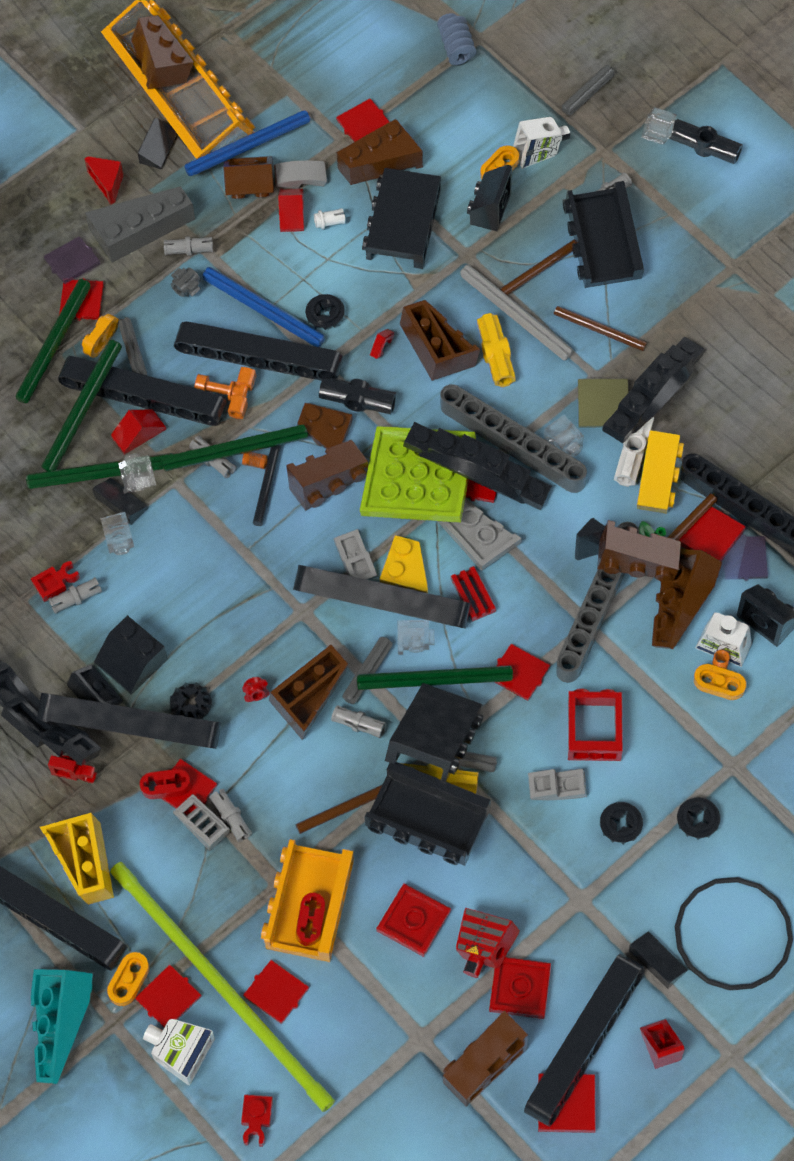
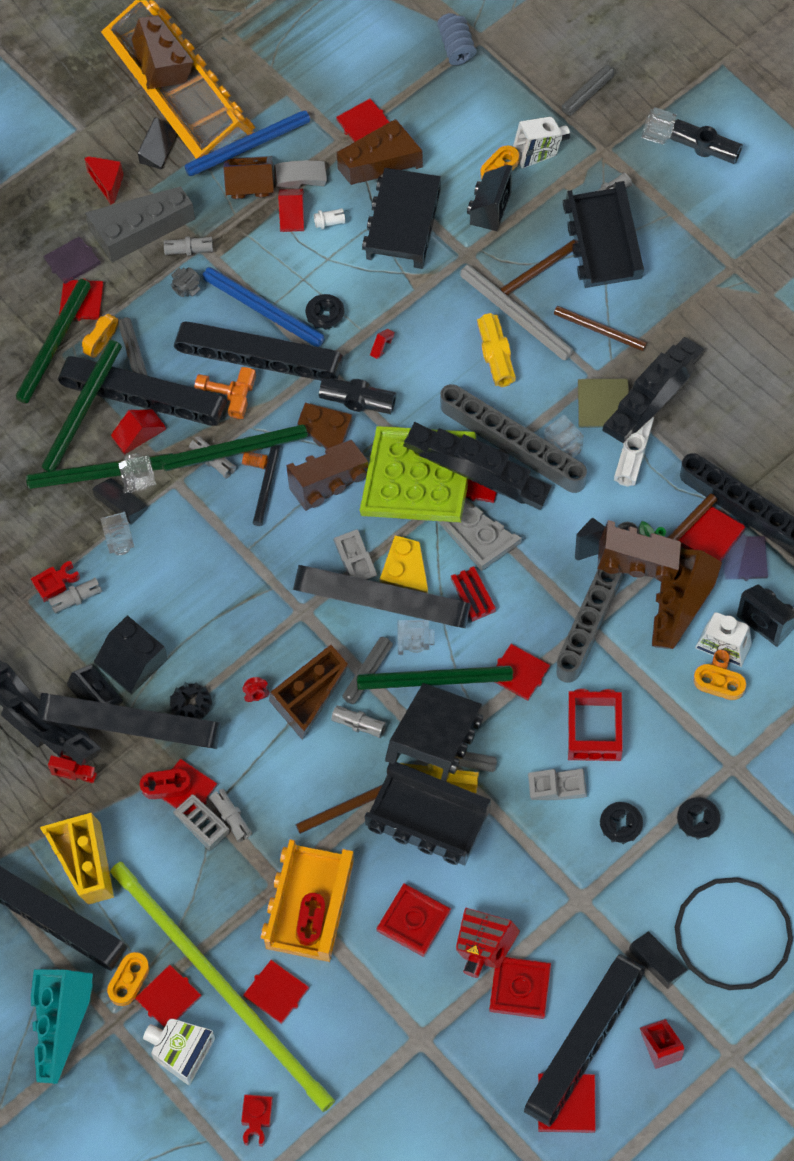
reddish brown wedge [400,300,480,381] -> none
reddish brown wedge [443,1010,528,1107] -> none
yellow wedge [637,430,684,514] -> none

